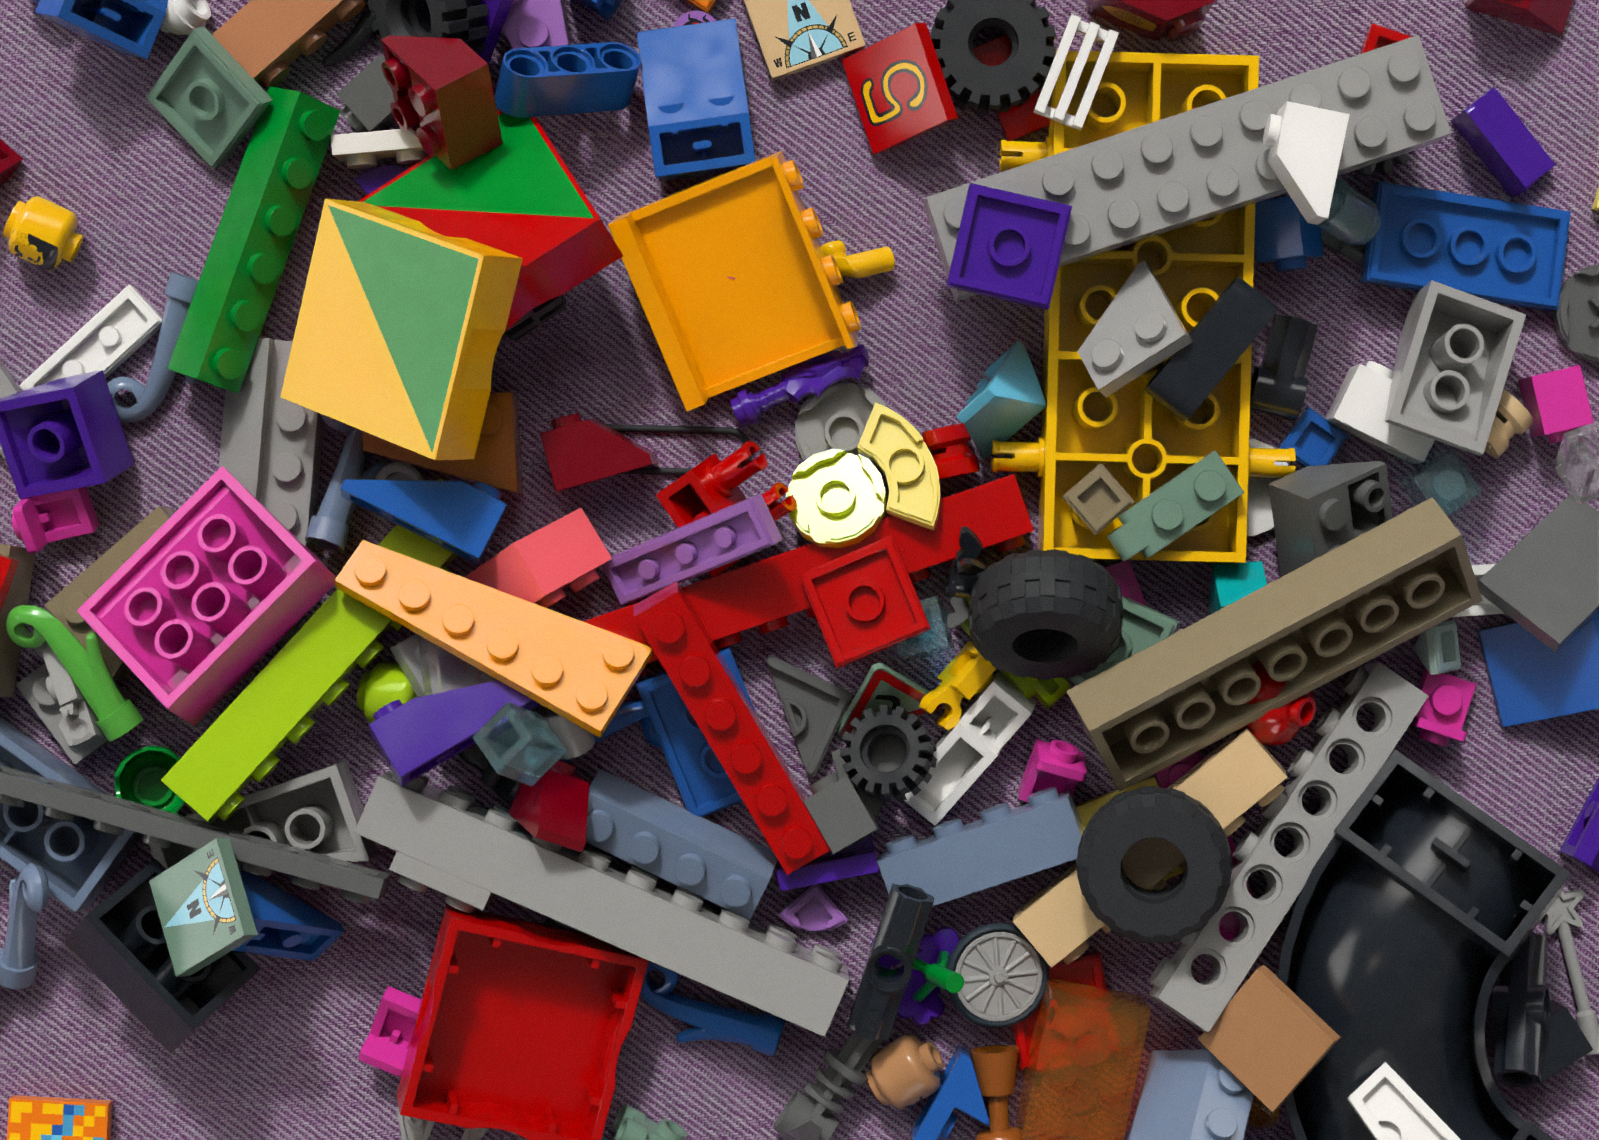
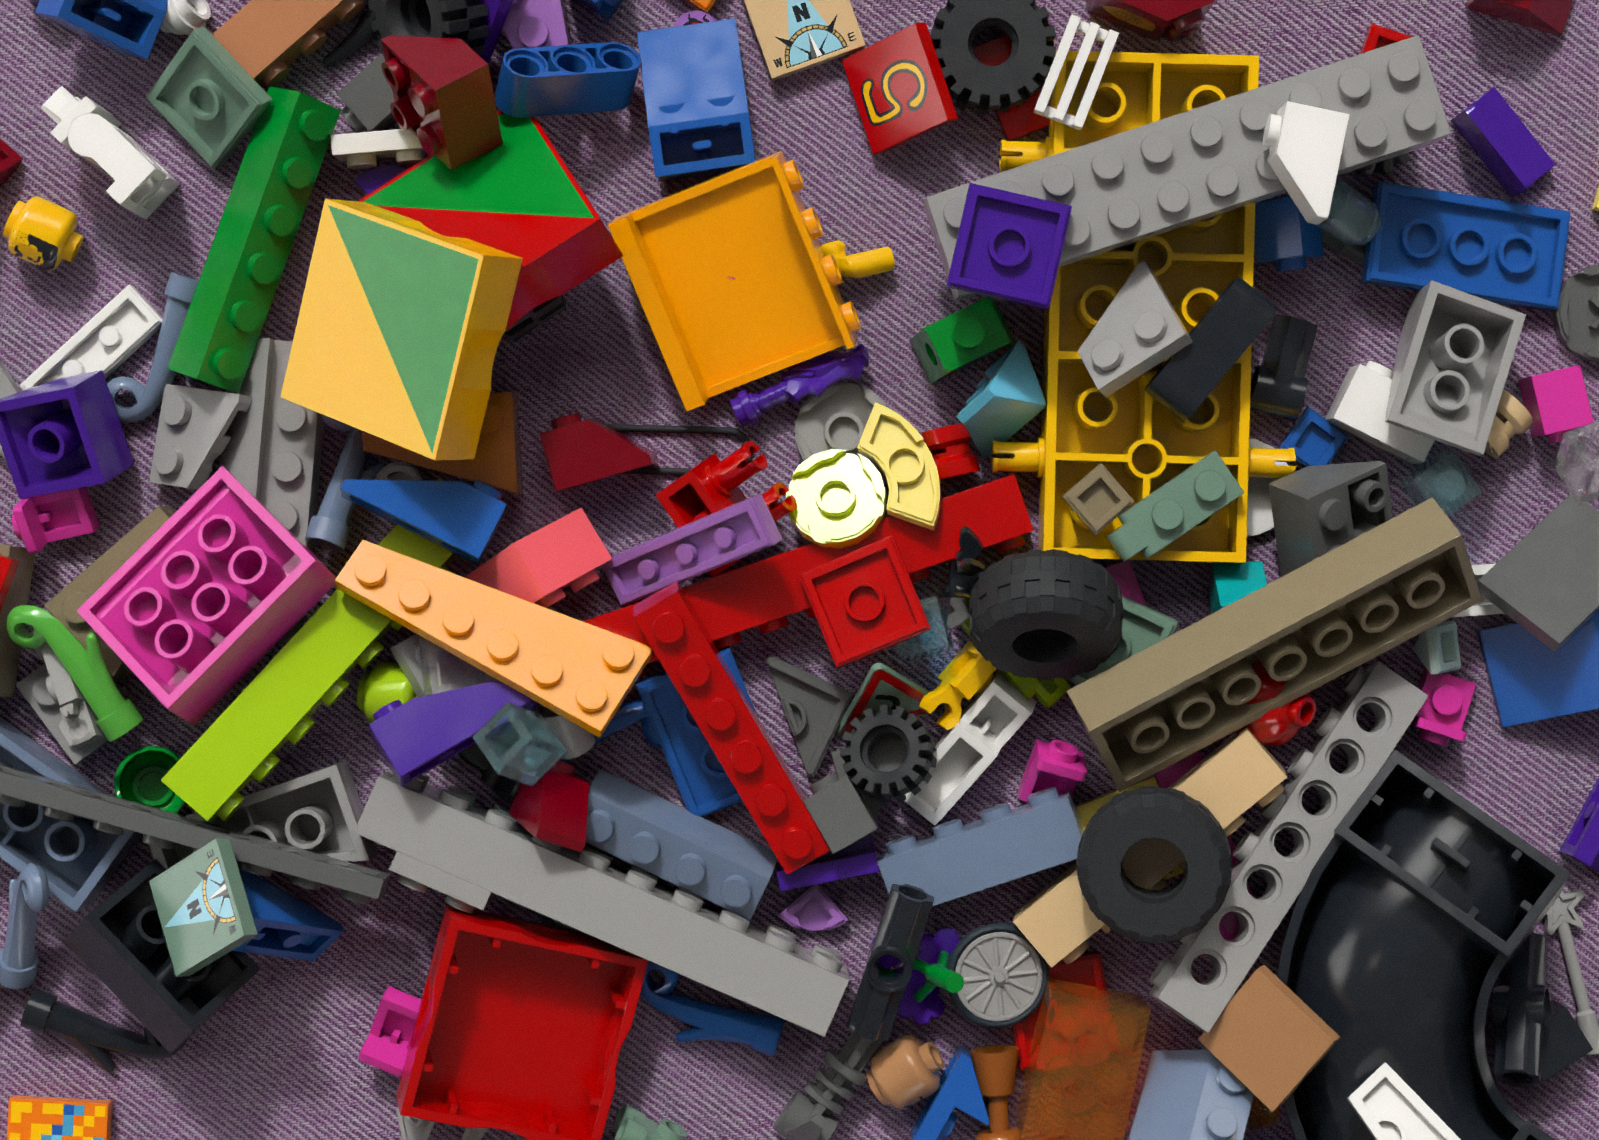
none -> black plant [20,989,188,1072]
none -> white hips [41,86,180,220]
none -> light grey wing [149,384,252,490]
none -> green torso [910,297,1016,385]

